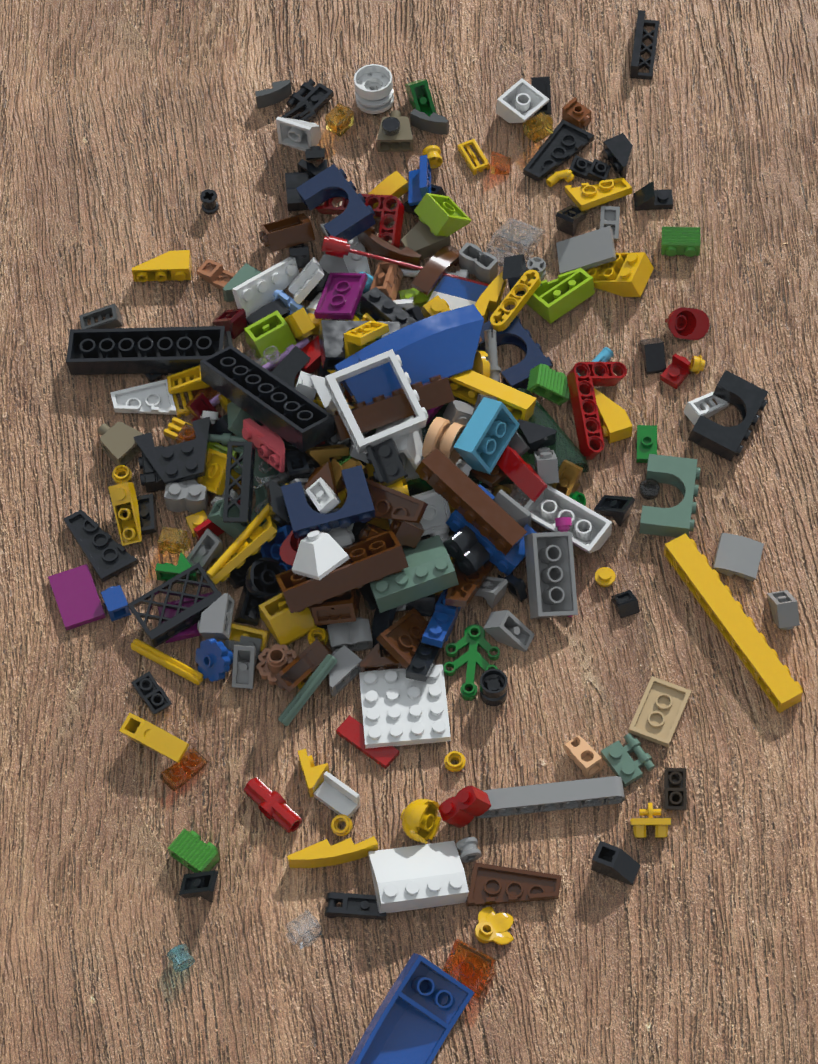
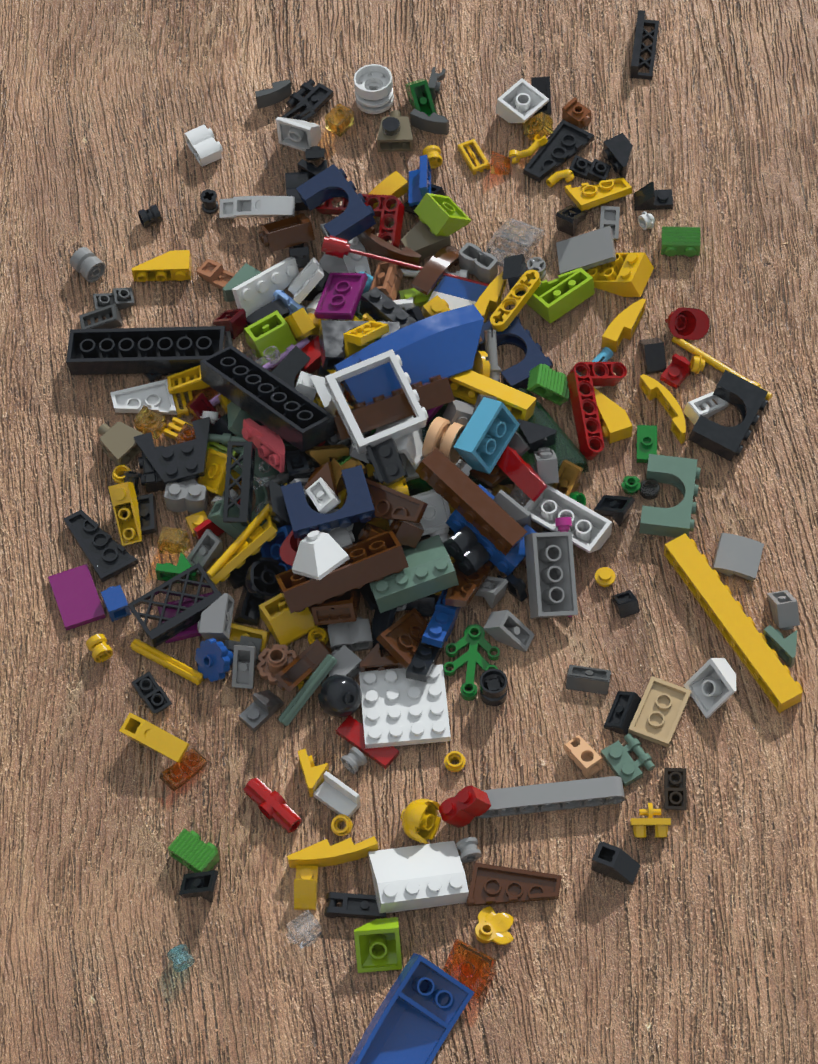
none -> light grey wheel [70,247,106,283]
none -> yellow wheel [86,634,113,663]
none -> dark grey slope [92,287,135,310]
none -> black bush [124,471,141,495]
none -> clear yellow brick [134,405,167,440]
none -> black wheel [138,204,162,228]
none -> white brick [184,125,223,167]
none -> white slope [219,196,295,219]
none -> flat silver slope [239,690,284,732]
none -> yellow slope [294,865,319,910]
none -> black cylinder [318,674,362,717]
none -> light grey wheel [340,747,367,774]
none -> lime slope [354,917,402,973]
none -> dark grey plate [428,67,446,100]
none -> yellow arm [508,134,548,164]
none -> dark grey slope [566,665,611,695]
none -> yellow slope [601,298,646,352]
none -> black slope [604,691,641,735]
none -> green plate [621,476,641,495]
none -> white plate [638,211,655,230]
none -> yellow slope [639,374,686,444]
none -> yellow bar [672,337,773,401]
none -> white slope [684,658,736,718]
none -> sand green slope [763,625,797,668]

